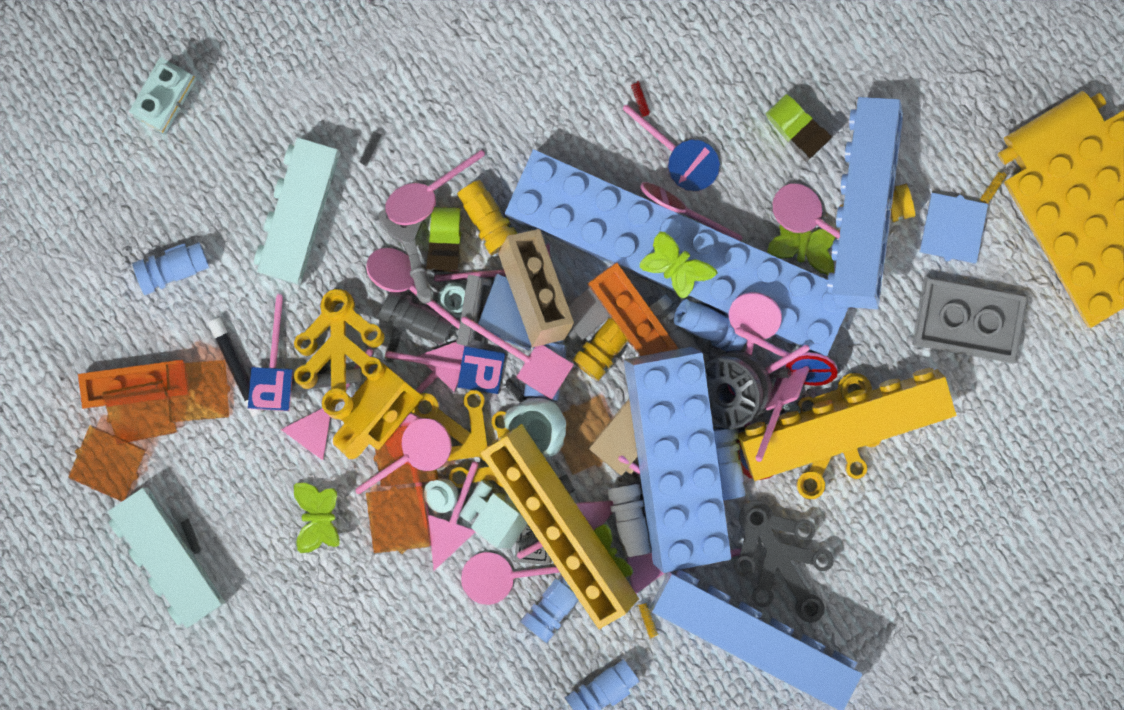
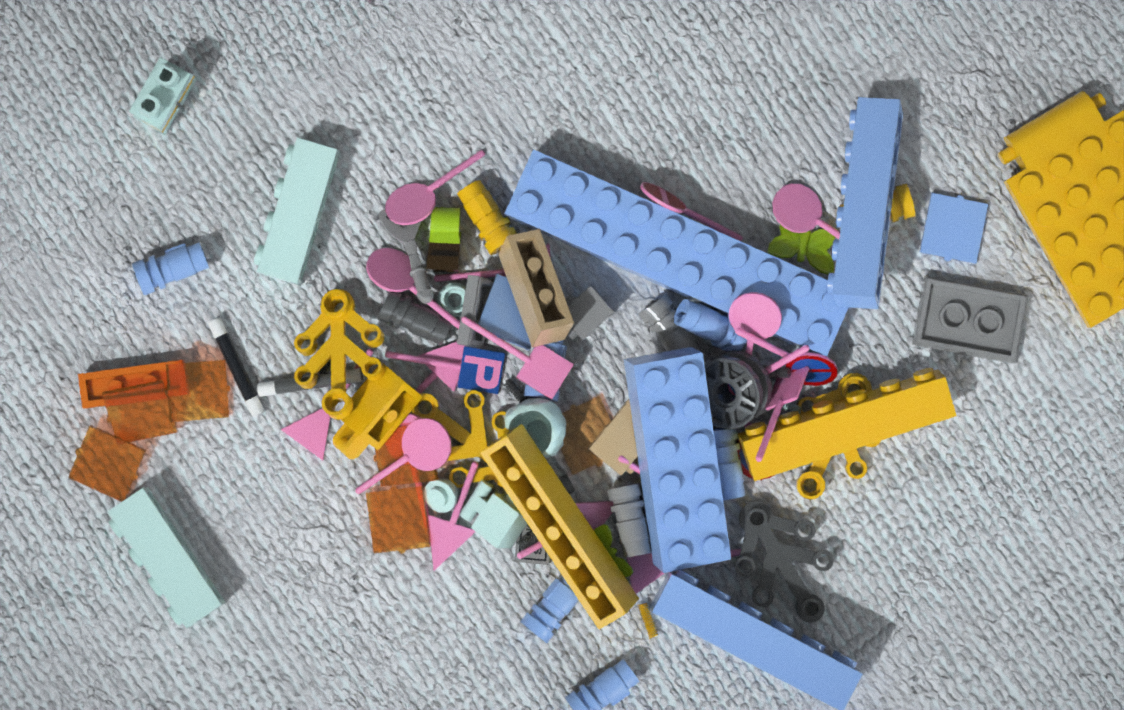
dark grey leg [180,518,202,554] -> none
piece [248,294,293,411] -> none
lime piece [293,483,340,553] -> none
dark grey leg [359,131,382,166] -> none
dark grey leg [384,328,403,363] -> none
bright pink piece [461,552,560,605] -> none
yellow axle [572,318,628,382] -> none
orange plate [587,263,679,356] -> none
blue piece [623,105,720,192] -> none
red leg [631,81,650,117] -> none
lime piece [639,231,718,298] -> none
leg [765,94,832,162] -> none
yellow leg [980,172,1007,204] -> none

